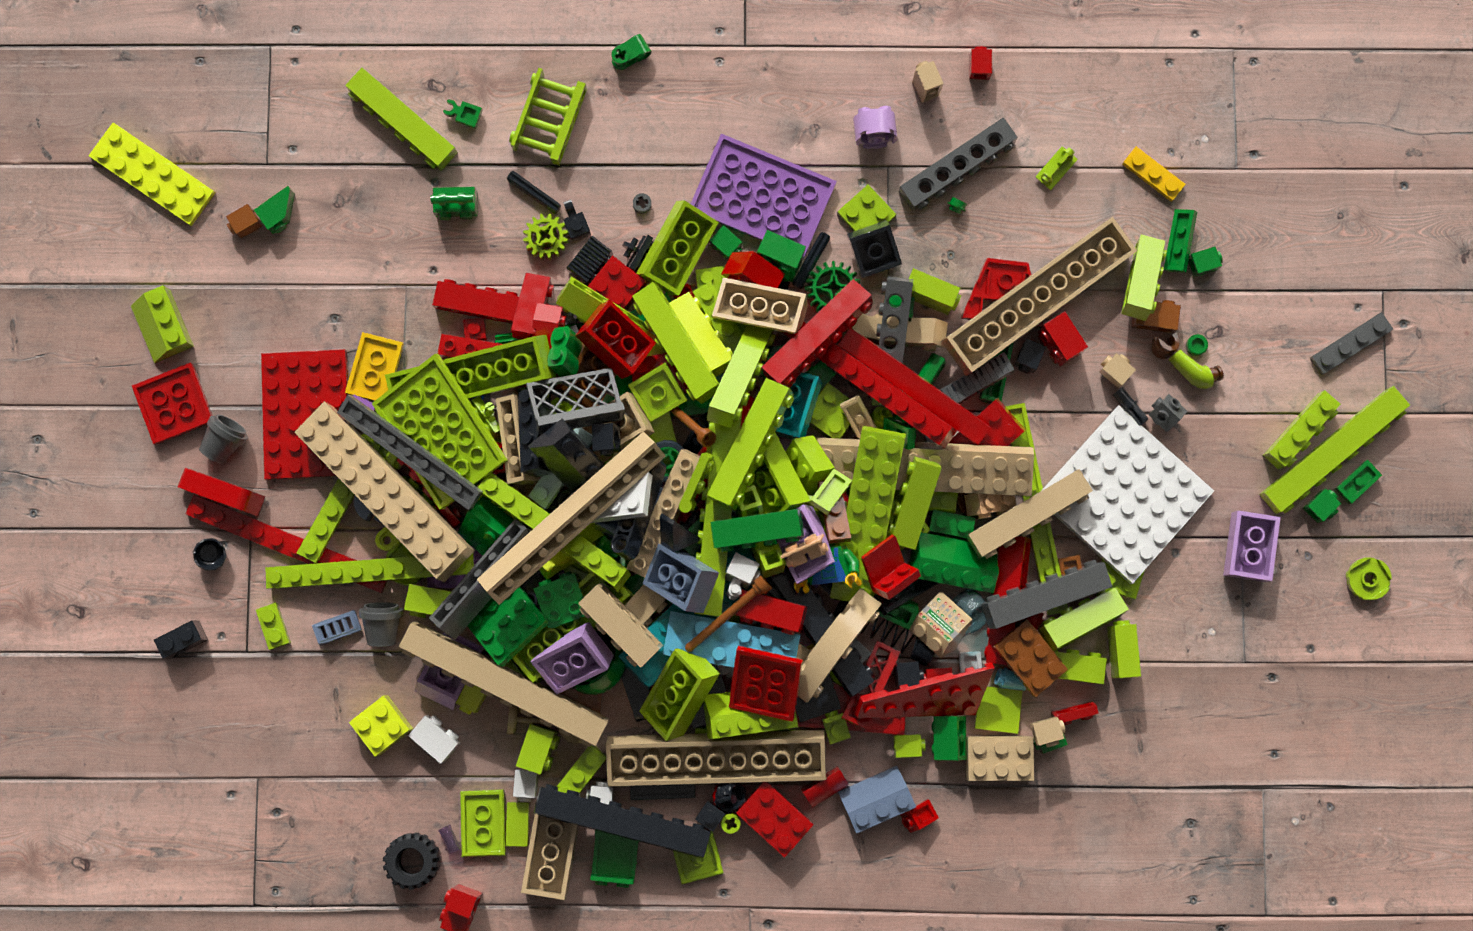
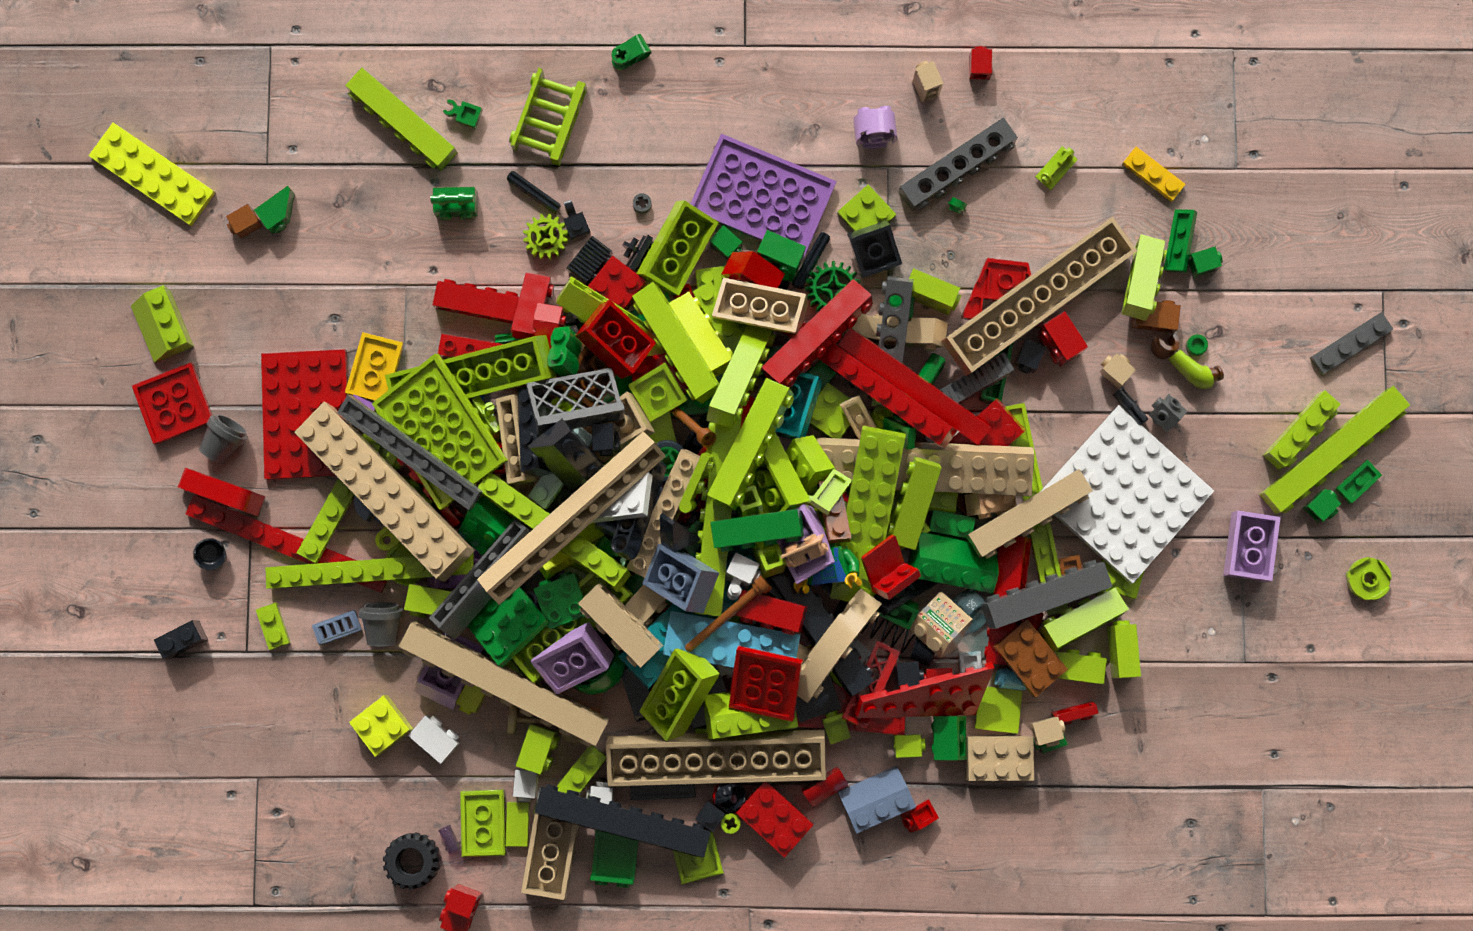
red plate [463,317,487,340] -> none

